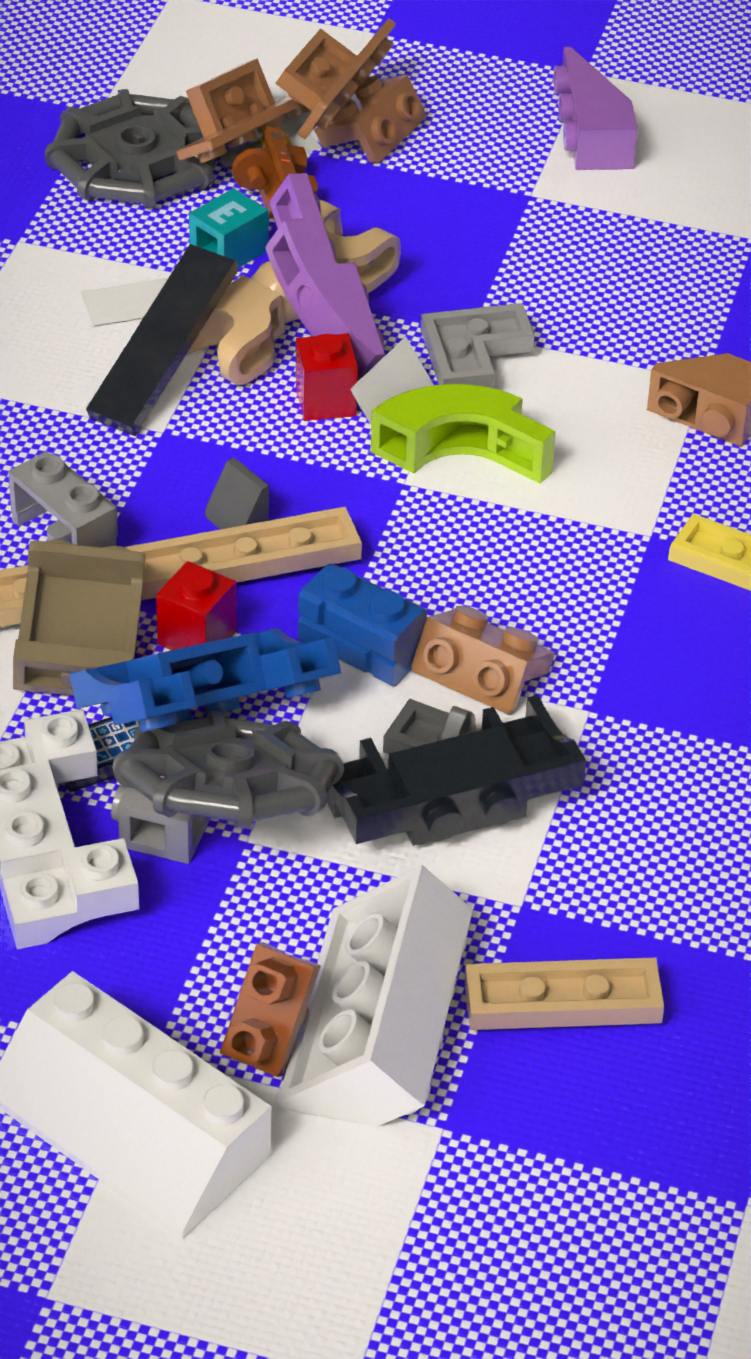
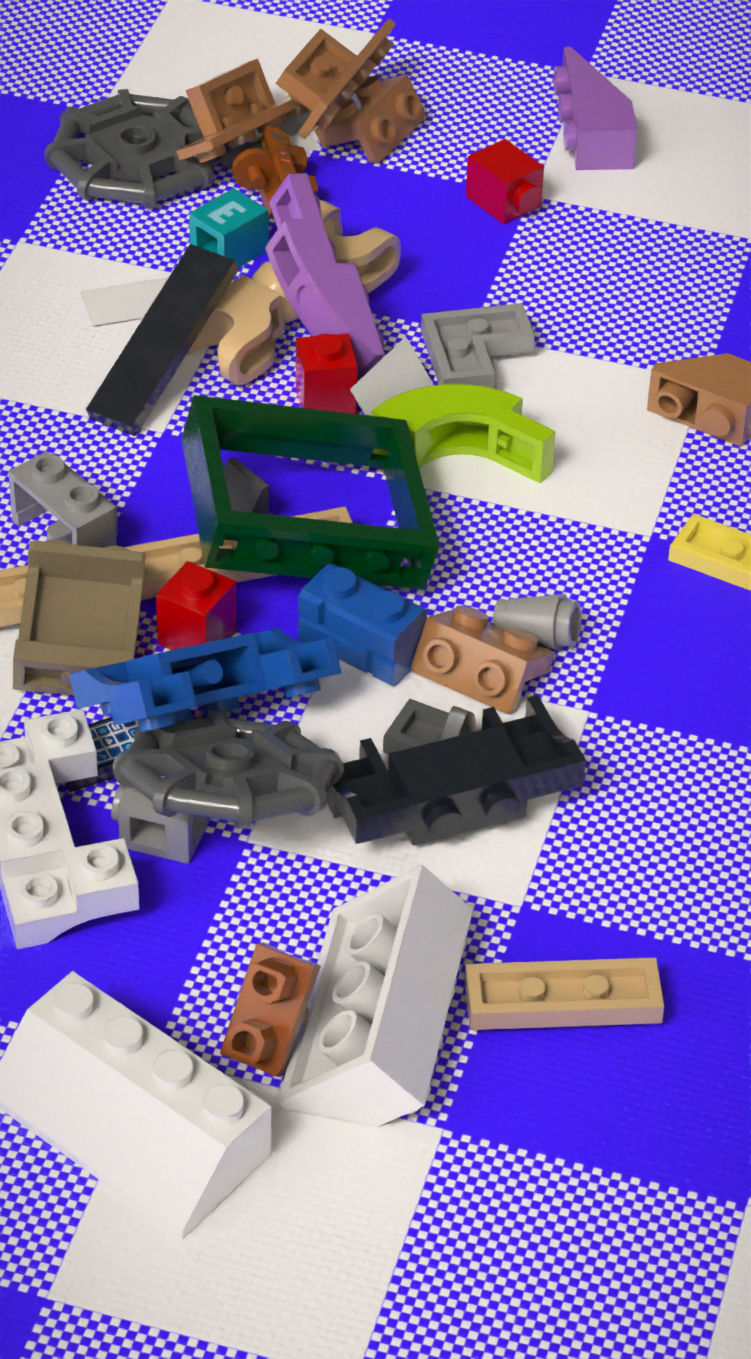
none -> dark green window [181,395,440,590]
none -> red brick [466,139,544,225]
none -> light grey cone [493,594,581,651]

